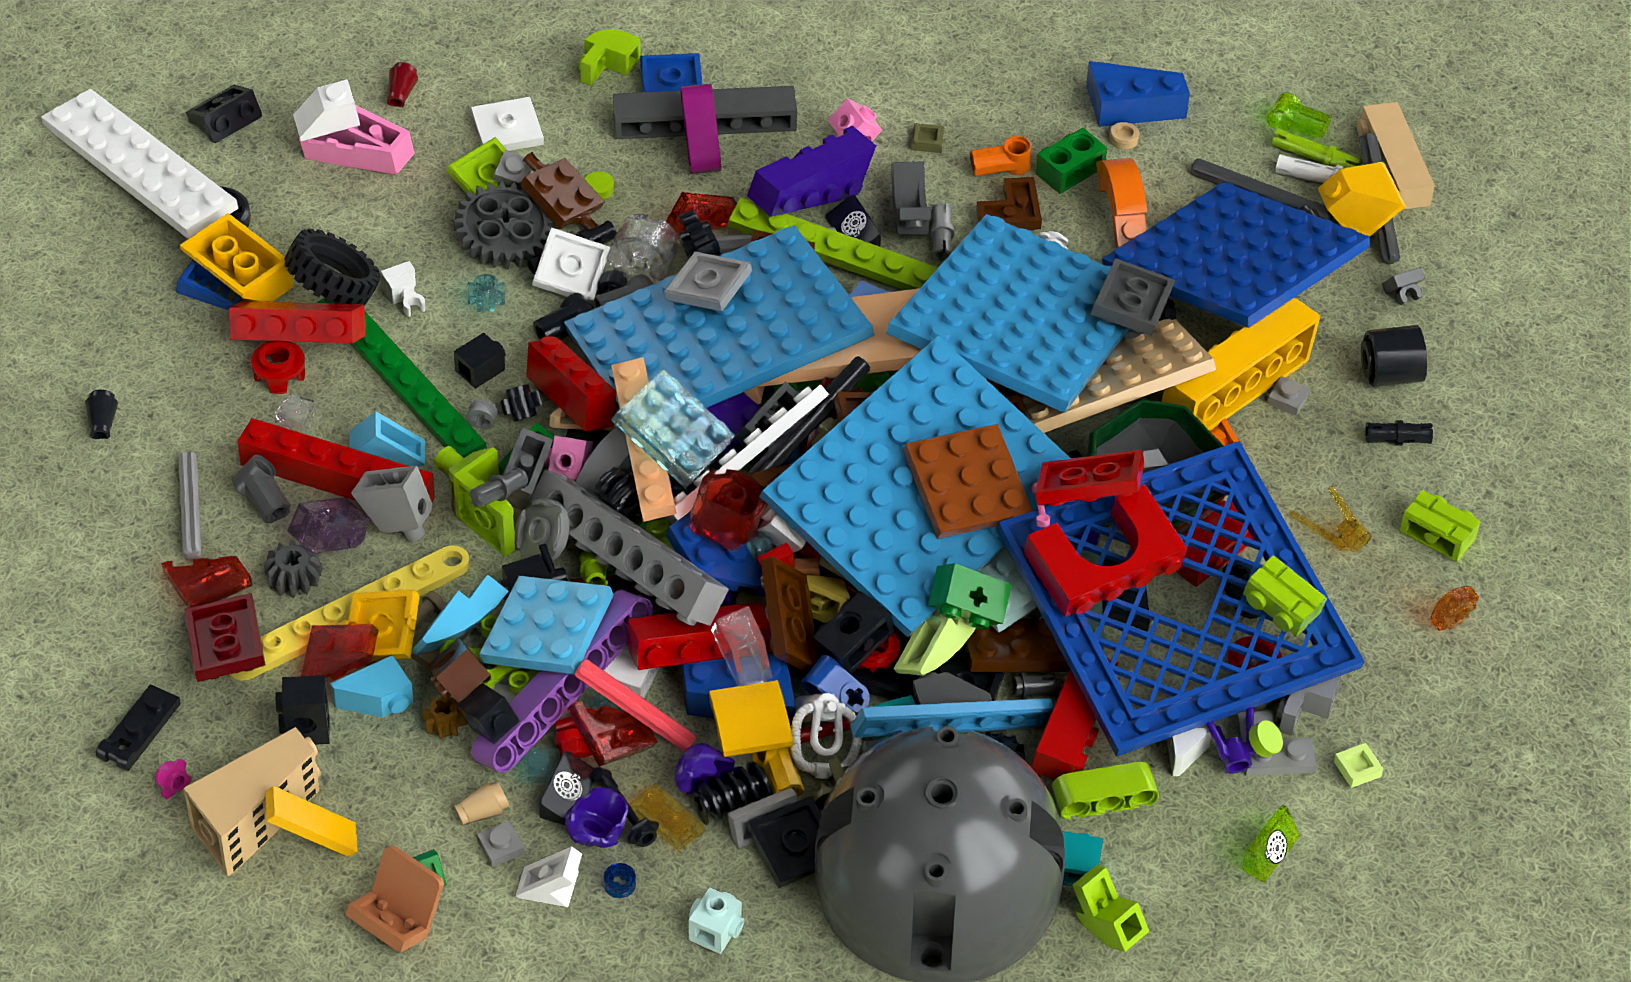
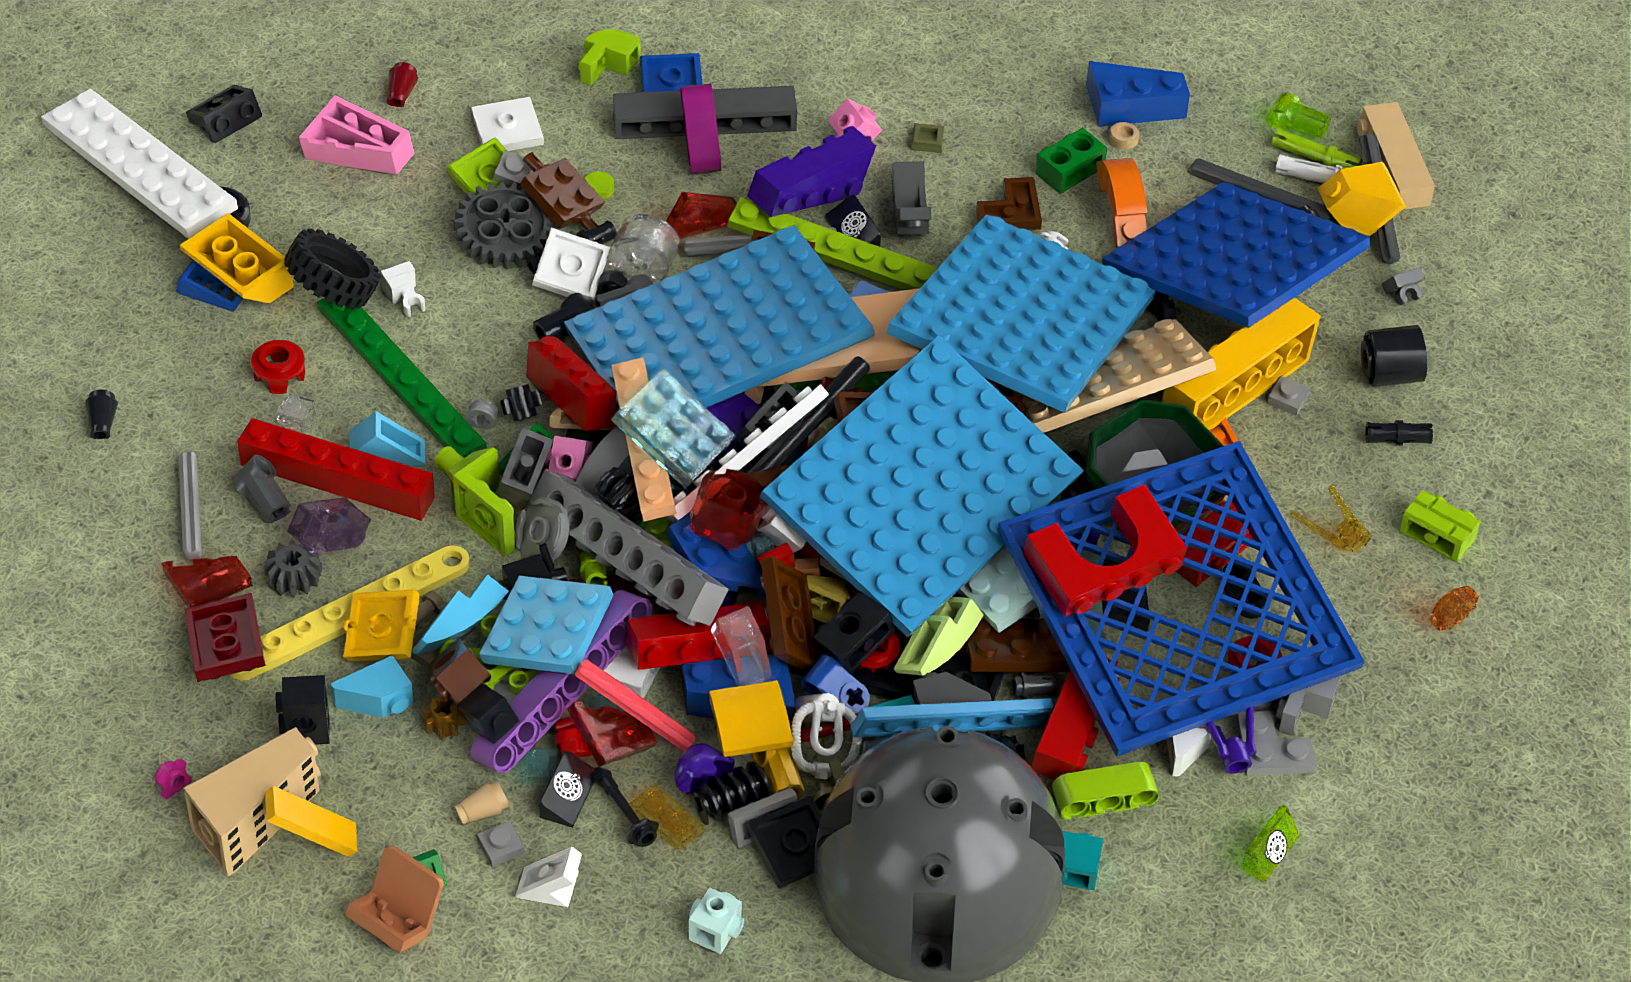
black plate [96,684,181,771] -> none
red brick [229,301,366,343] -> none
white slope [293,79,360,141] -> none
clear red wing [301,624,379,680] -> none
light grey torso [351,465,433,542] -> none
black brick [454,332,506,389] -> none
clear light blue gear [467,274,505,312] -> none
dark grey axle [469,468,528,507] -> none
dark purple hair [565,787,628,848] -> none
clear blue bush [603,863,636,898] -> none
light grey plate [664,252,752,311] -> none
black gear [678,209,721,259] -> none
dark orange plate [903,424,1033,539] -> none
brick [928,563,1012,630] -> none
light grey pin [930,202,954,261] -> none
orange piece [970,136,1031,176] -> none
bright pink hinge [1031,482,1050,527] -> none
red plate [1035,449,1145,506] -> none
lime brick [1072,865,1150,952] -> none
dark grey plate [1091,258,1175,336] -> none
lime brick [1243,555,1327,637] -> none
tile [1249,720,1283,757] -> none
yellowish green plate [1334,743,1383,788] -> none

